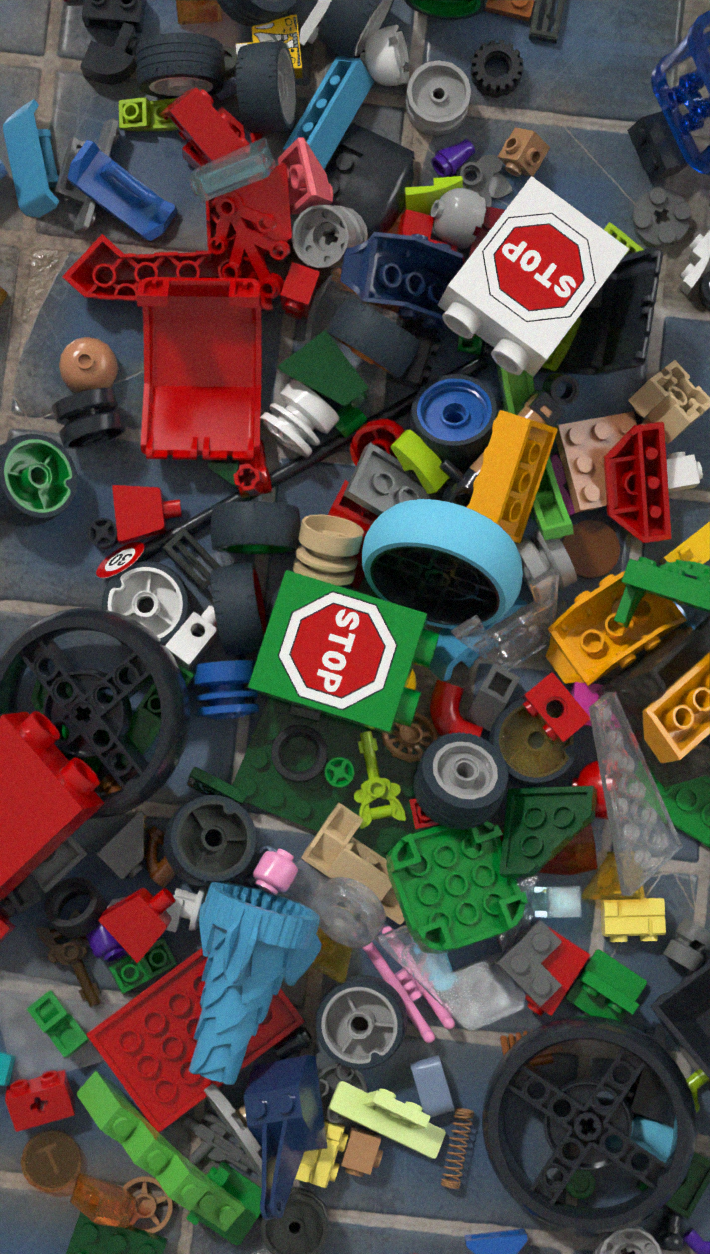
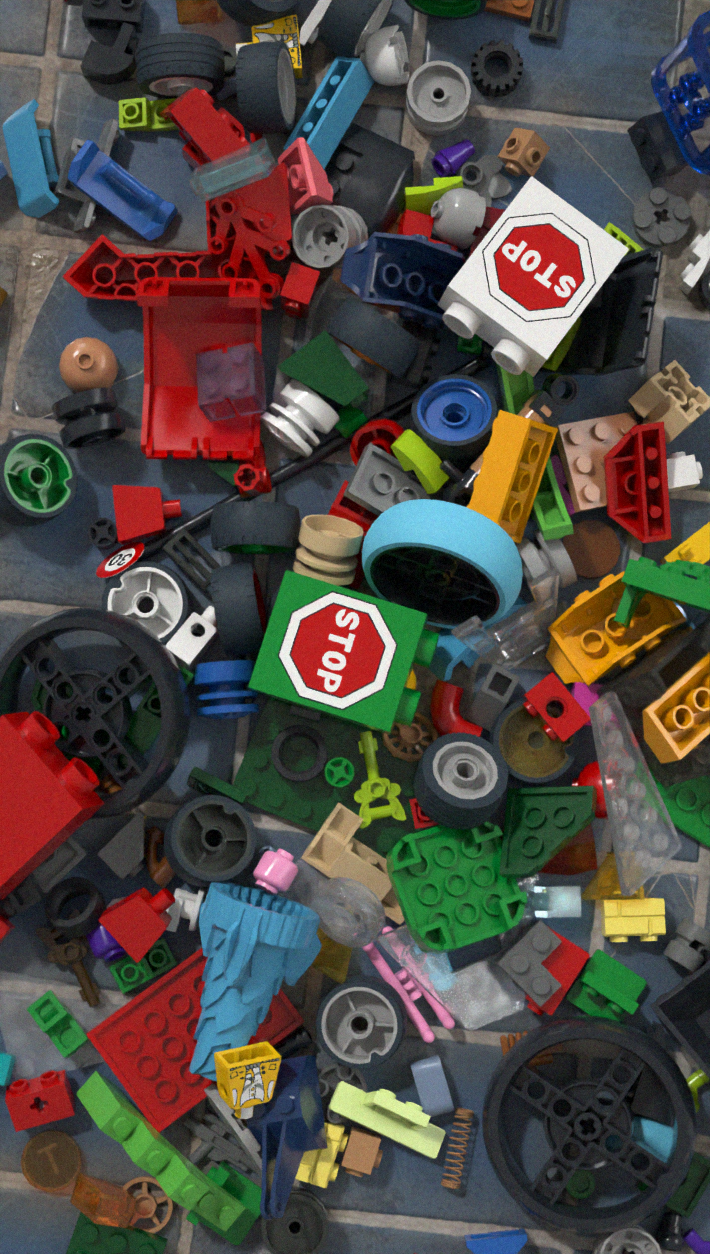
none -> clear purple piece [196,343,266,422]
none -> yellow torso [214,1041,281,1119]

